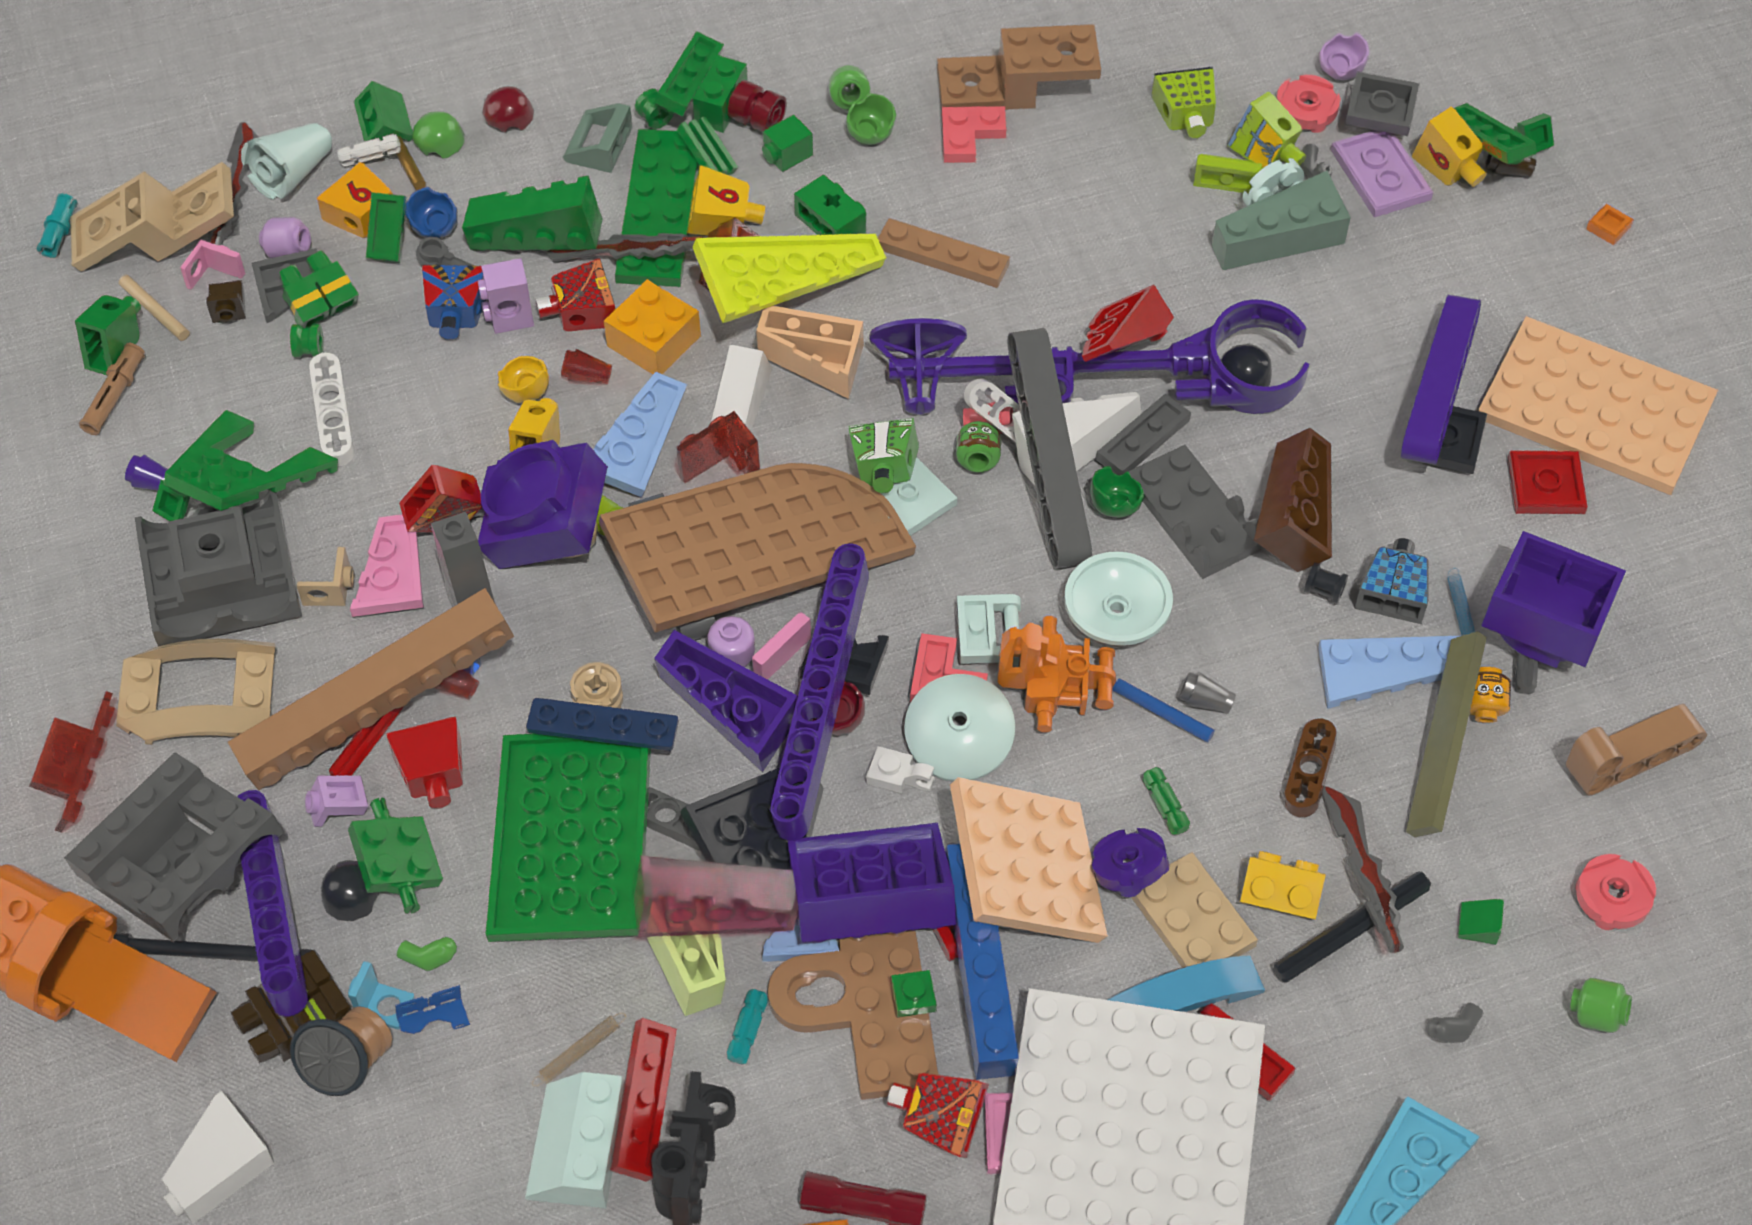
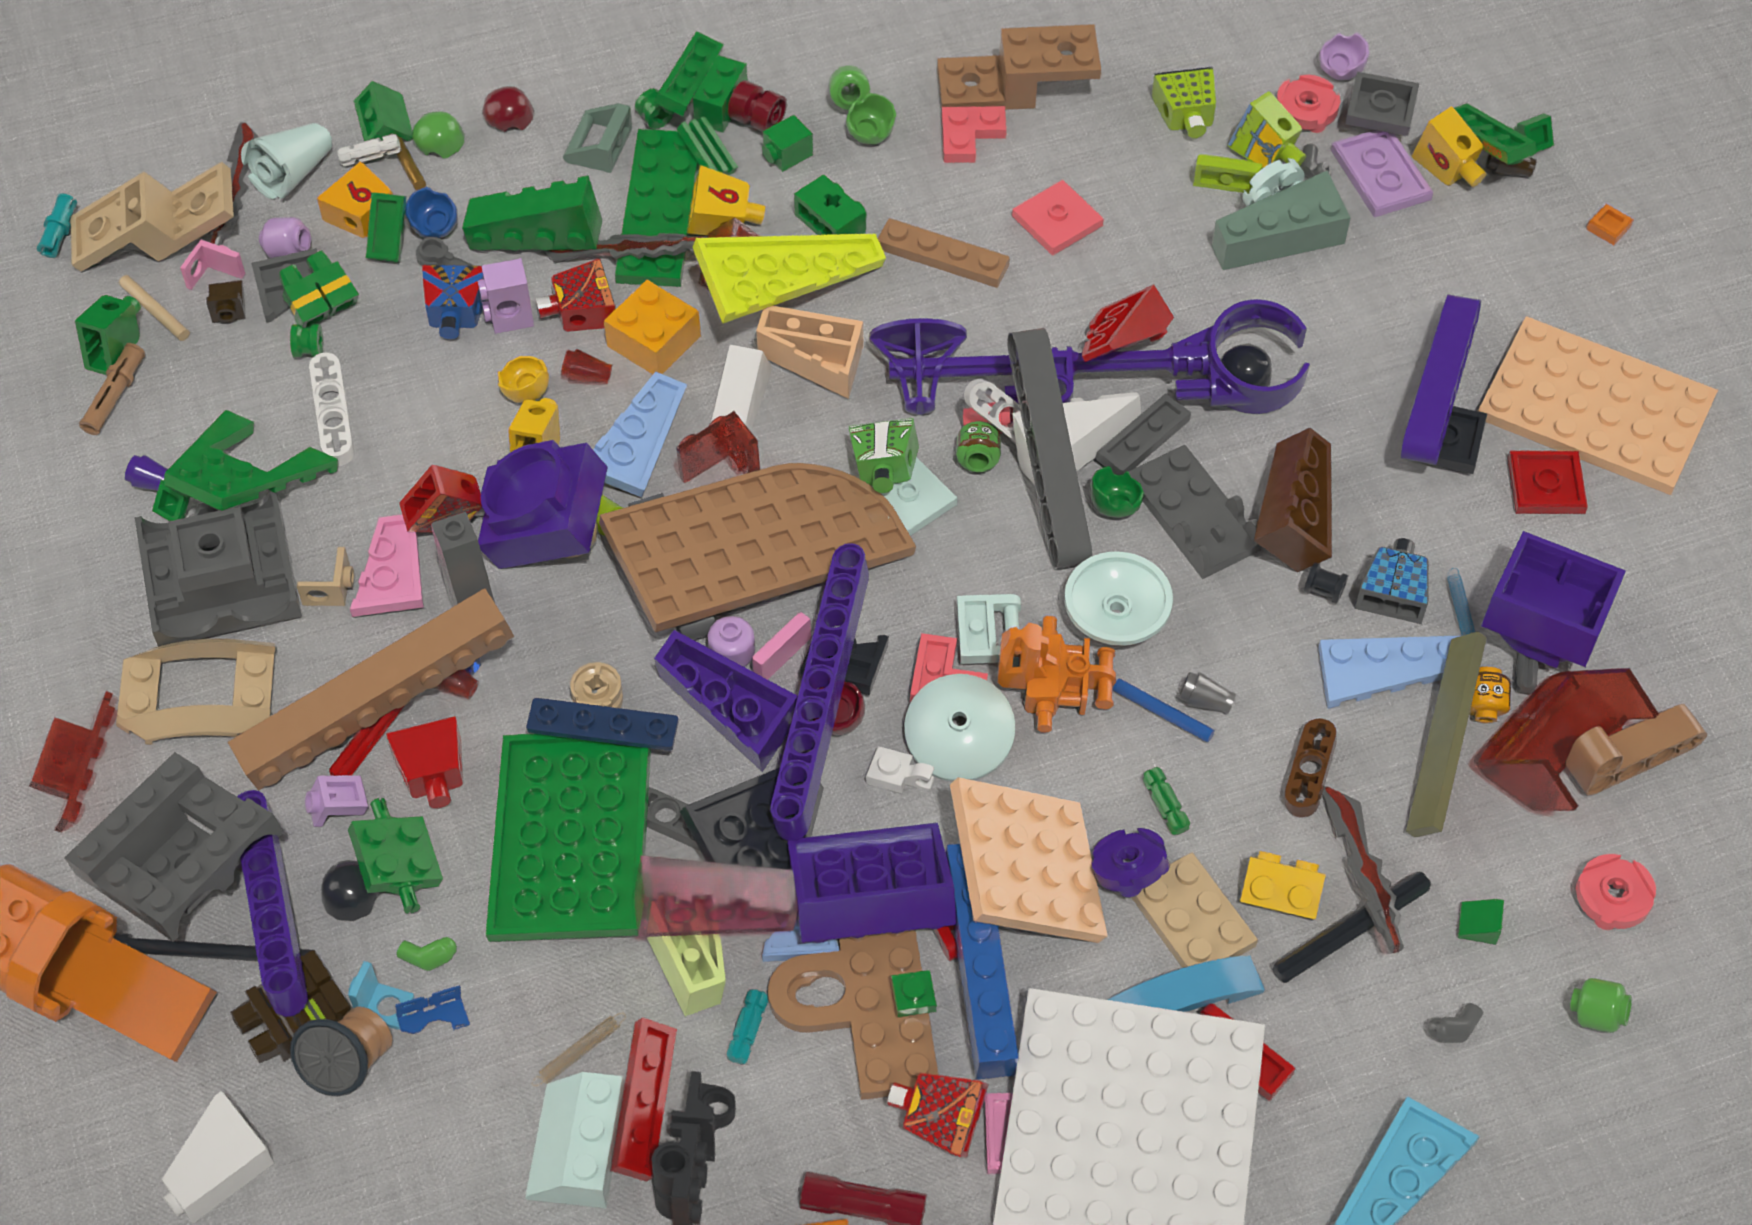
none -> coral plate [1012,180,1104,256]
none -> clear red windscreen [1474,668,1659,812]

